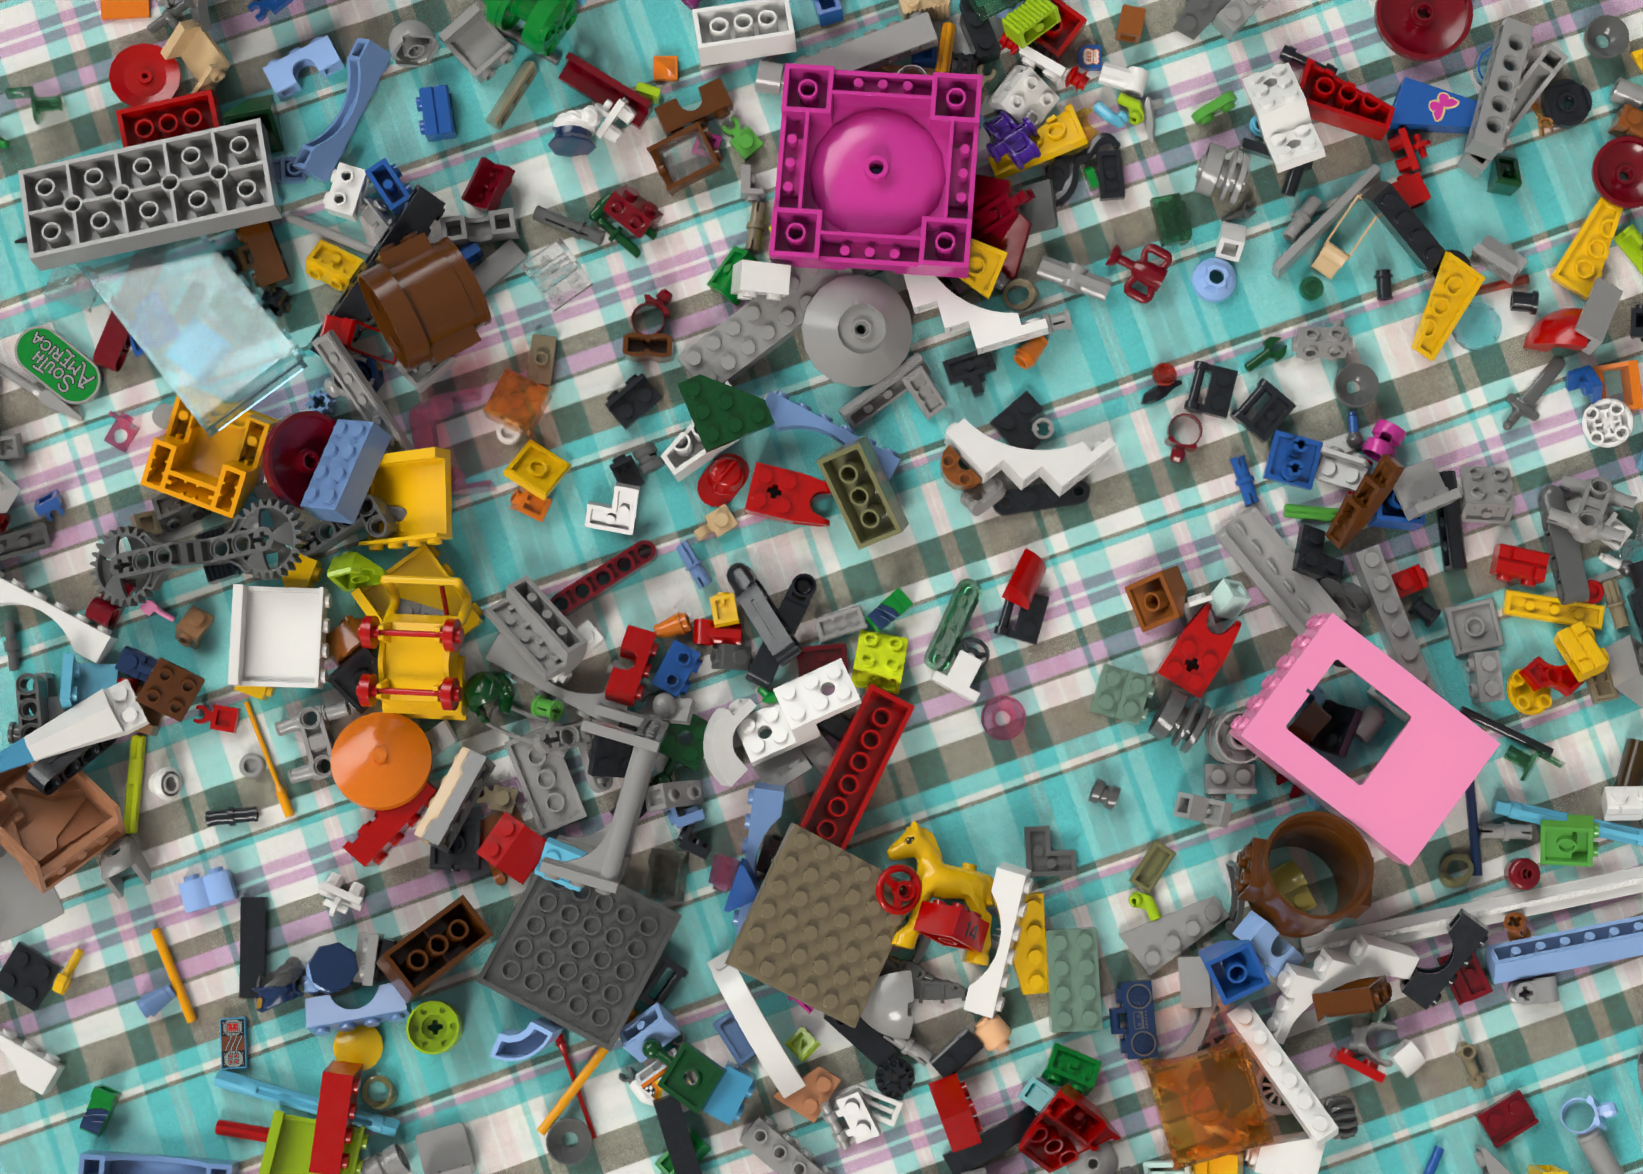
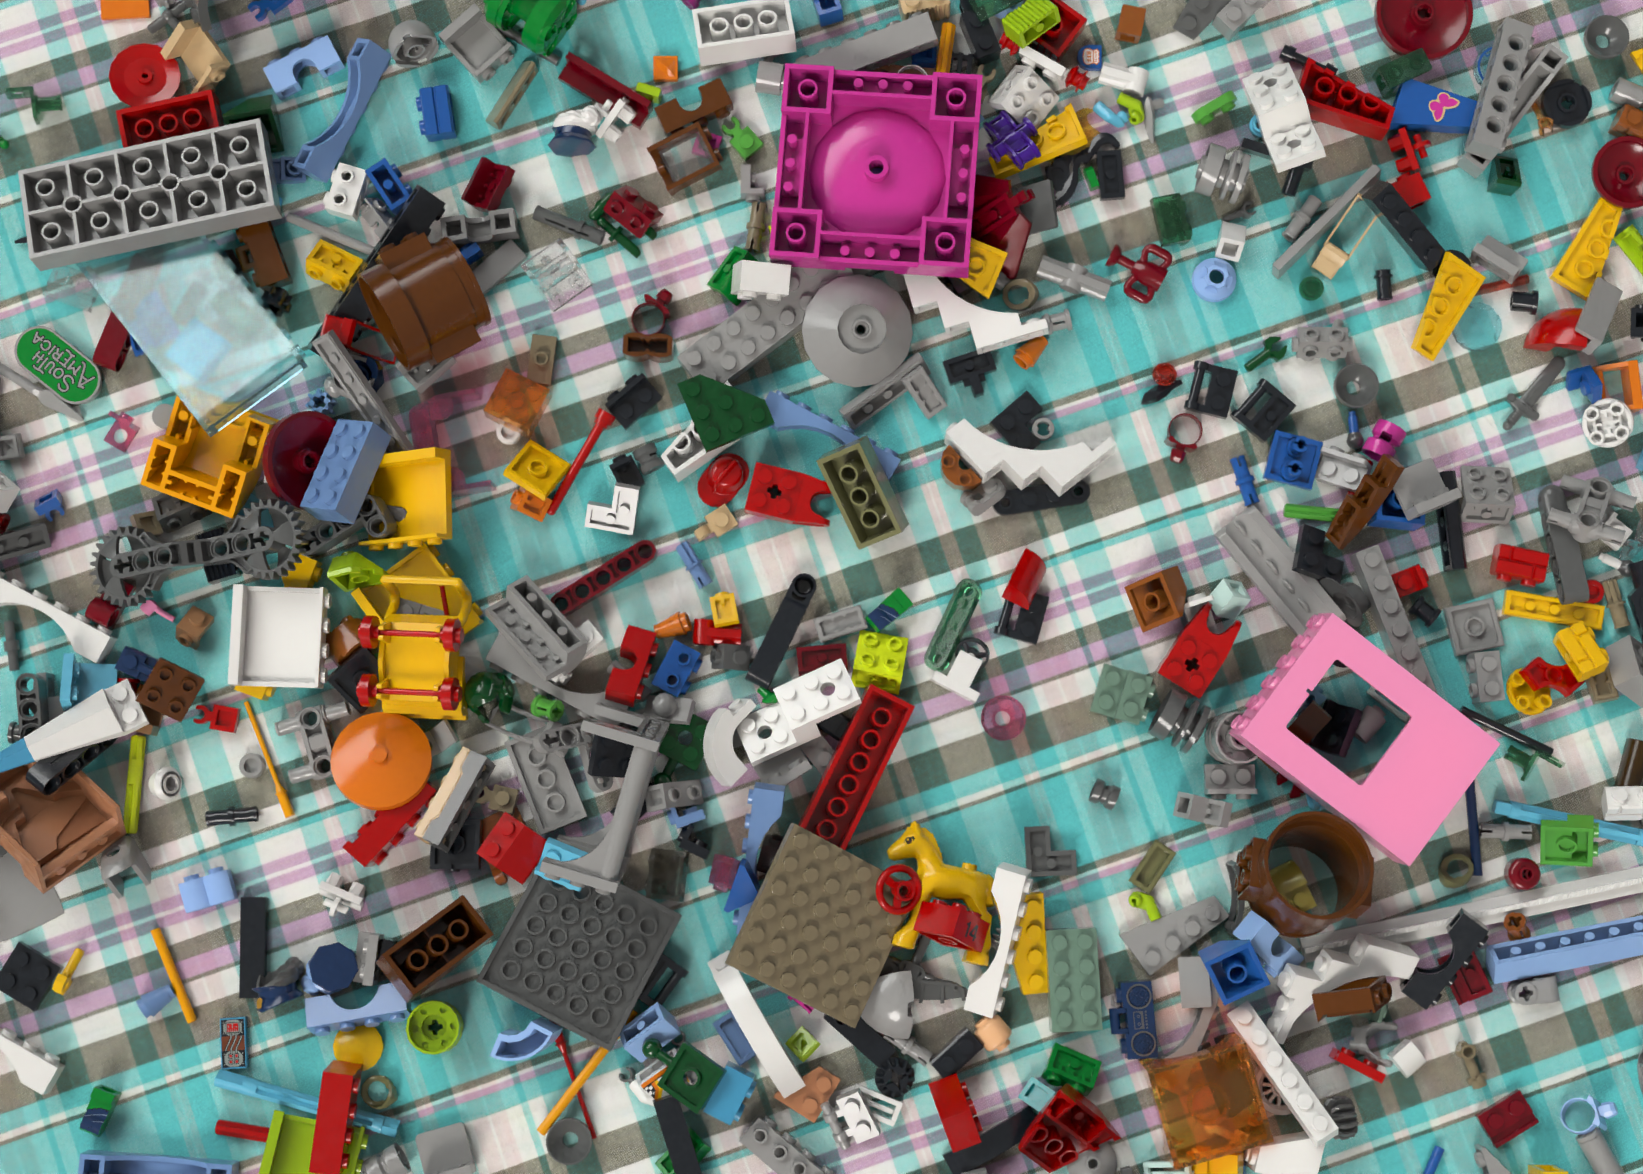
piece [726,563,803,667] -> none
none -> red piece [547,408,616,515]
none -> clear green bracket [1372,48,1432,97]

